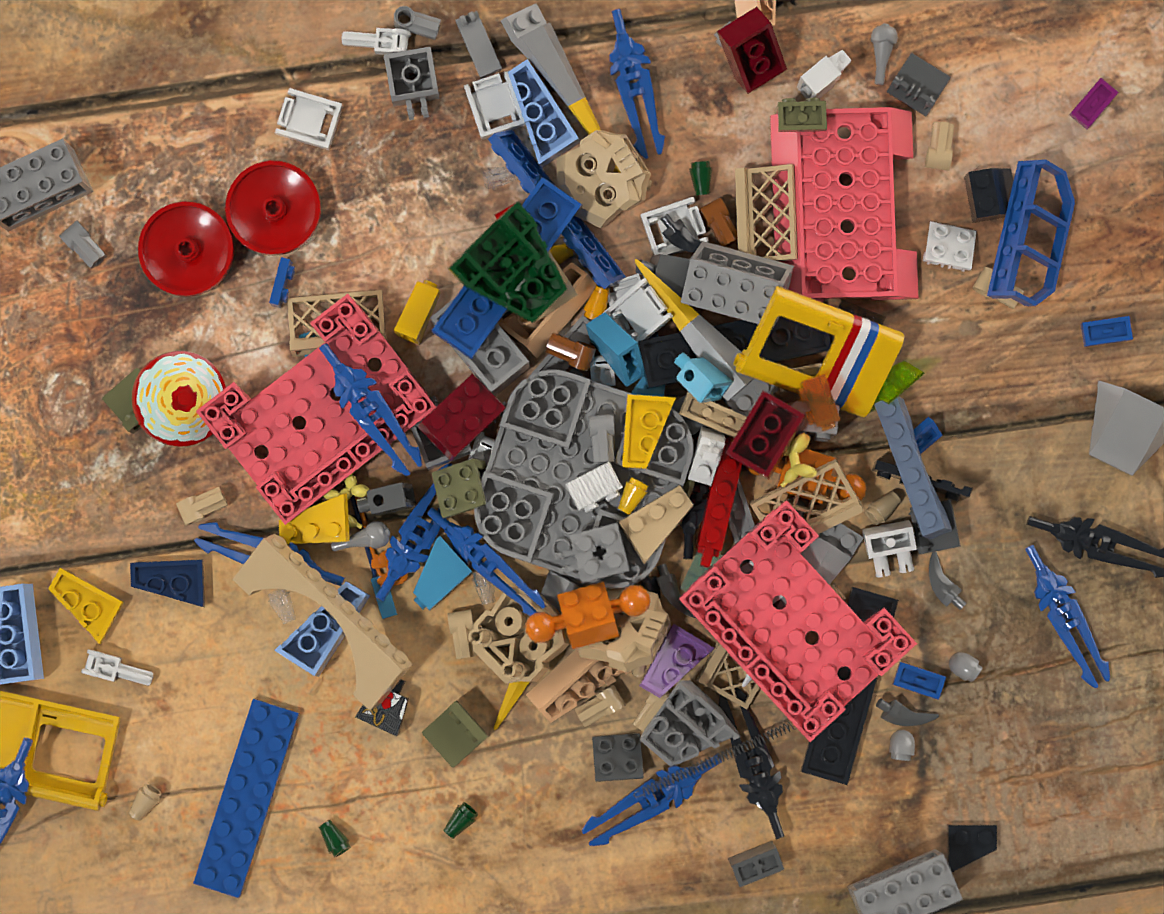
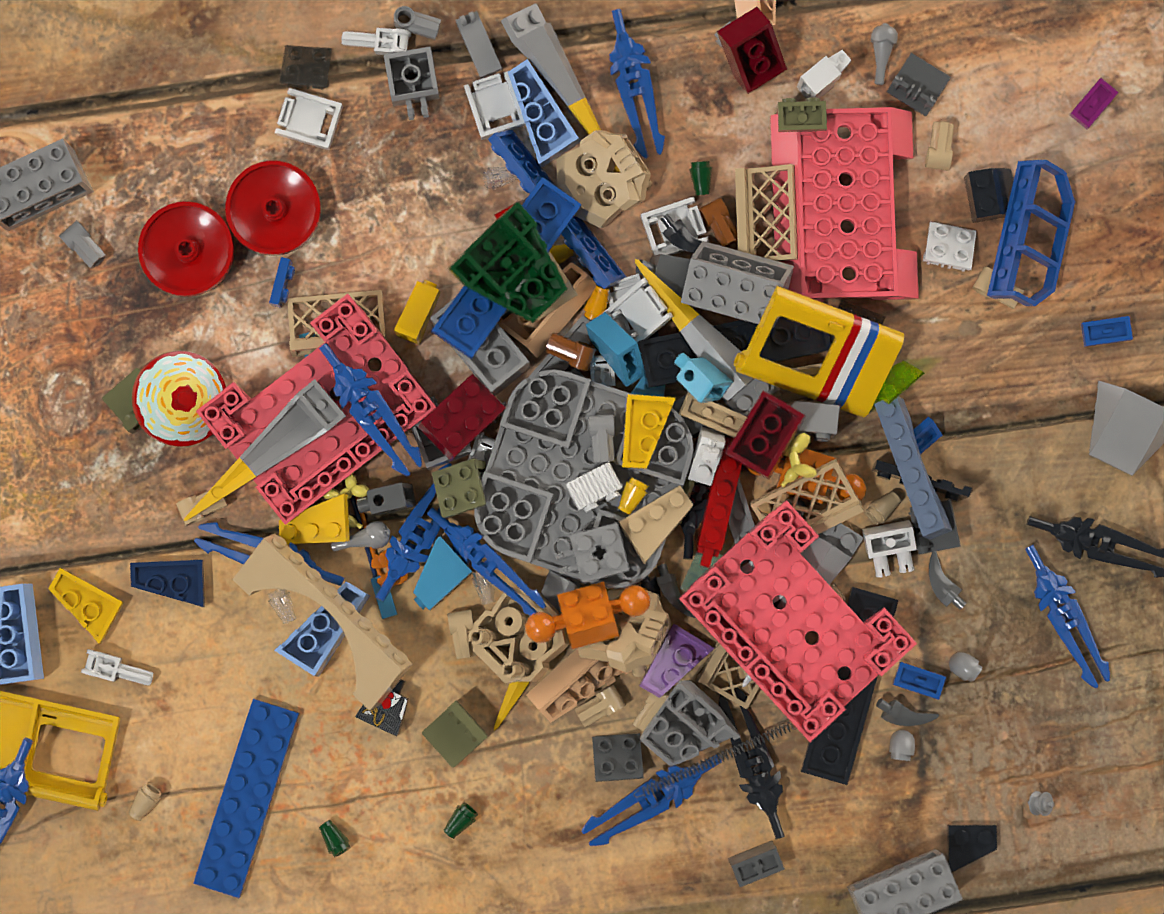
clear orange brick [798,374,840,432] -> none
none -> light grey plate [184,379,346,521]
none -> clear smoke hinge [280,45,332,90]
none -> light grey wheel [1028,791,1054,816]

